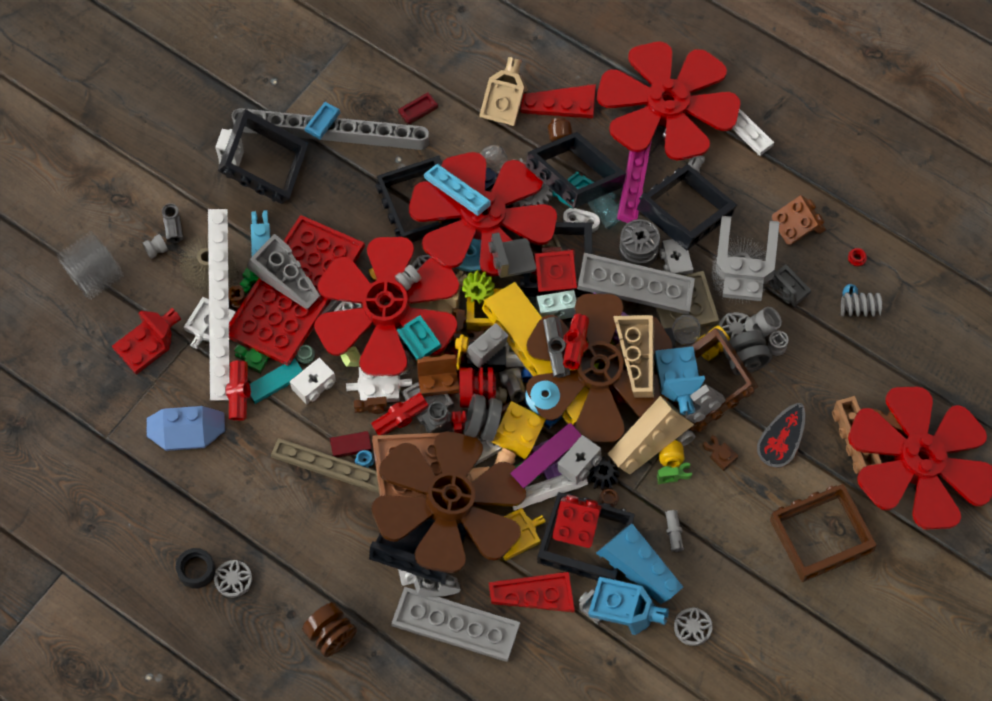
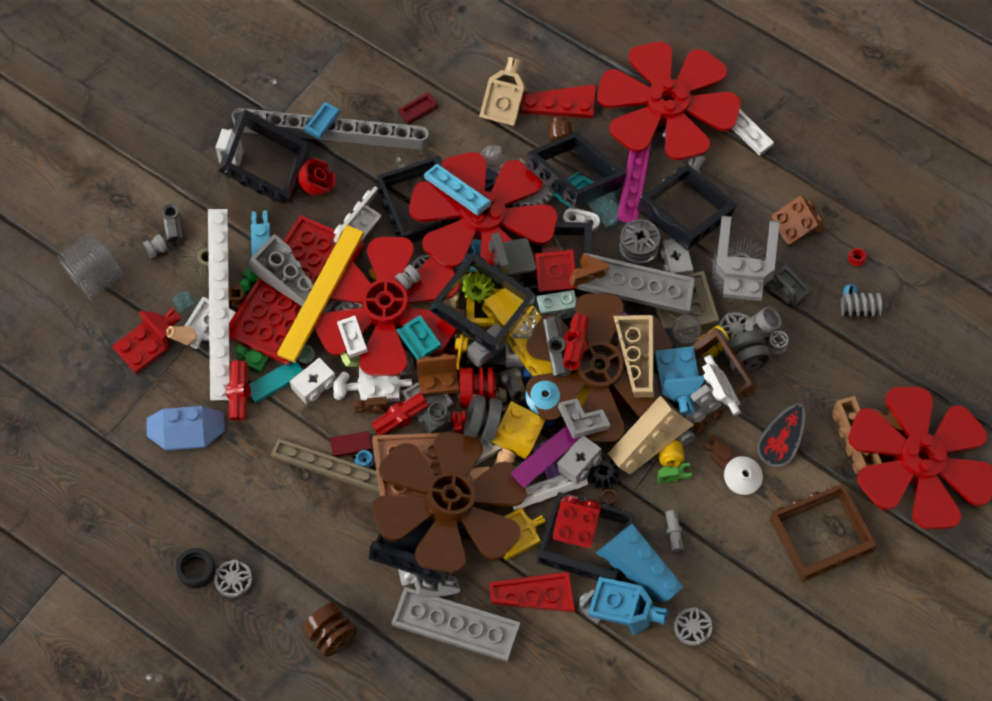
none -> light nougat cone [166,326,196,345]
none -> clear light blue plate [172,291,194,312]
none -> yellow tile [277,225,364,363]
none -> red cylinder [298,158,336,196]
none -> white arm [333,372,350,400]
none -> white bracket [334,186,382,243]
none -> white plate [337,316,368,358]
none -> black window [431,253,536,354]
none -> clear plate [511,308,537,339]
none -> light grey plate [558,398,610,439]
none -> dark orange slope [569,254,610,287]
none -> white plate [702,355,741,416]
none -> white dish [724,456,763,495]

